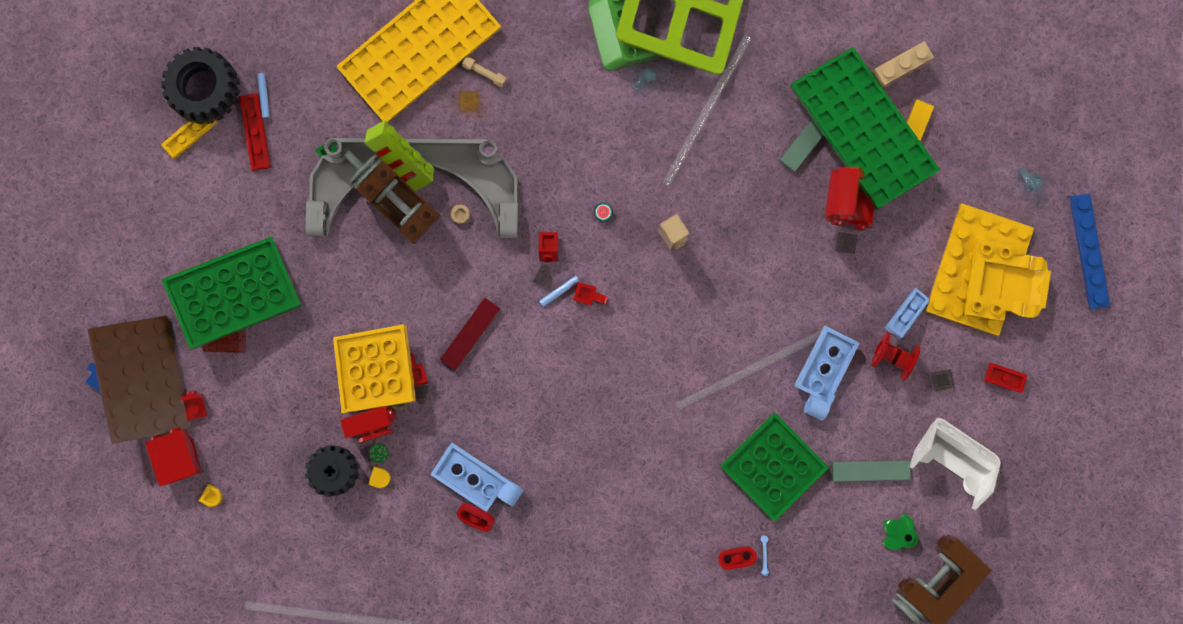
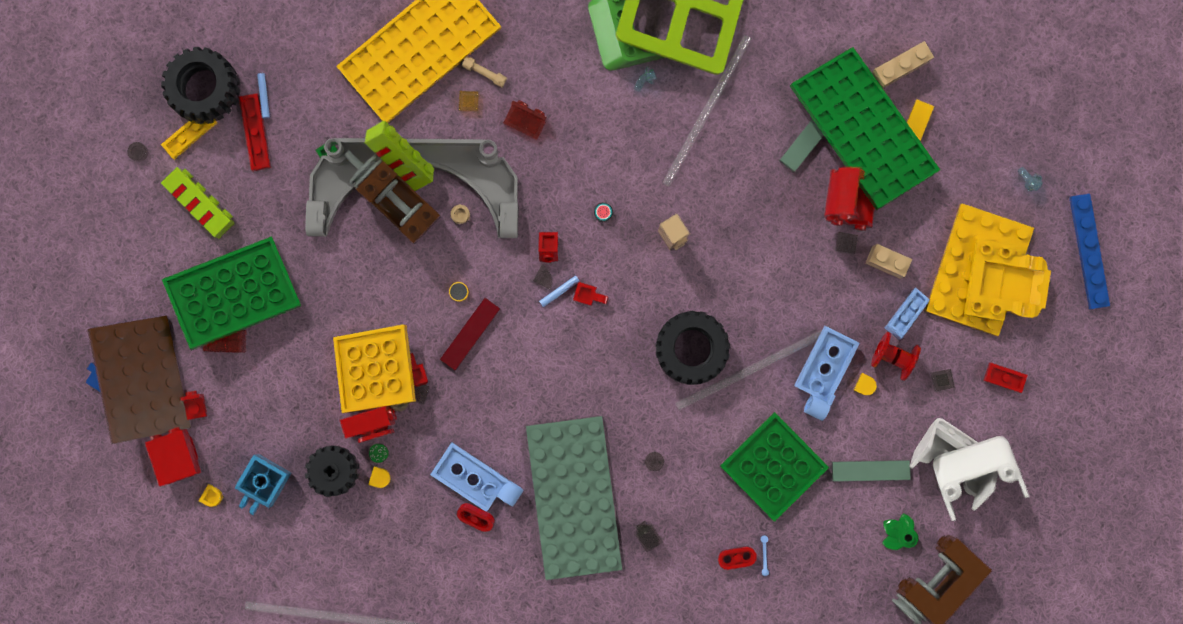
none -> clear smoke tile [127,142,148,162]
none -> lime brick [161,167,235,239]
none -> dark azure hinge [235,454,292,515]
none -> tile [449,282,469,302]
none -> clear red bracket [503,100,547,140]
none -> sand green plate [526,416,622,580]
none -> clear smoke slope [634,520,663,552]
none -> clear smoke tile [645,452,664,471]
none -> black tyre [655,311,730,385]
none -> yellow tile [853,373,877,395]
none -> tan brick [865,244,912,279]
none -> white windscreen [933,436,1029,521]

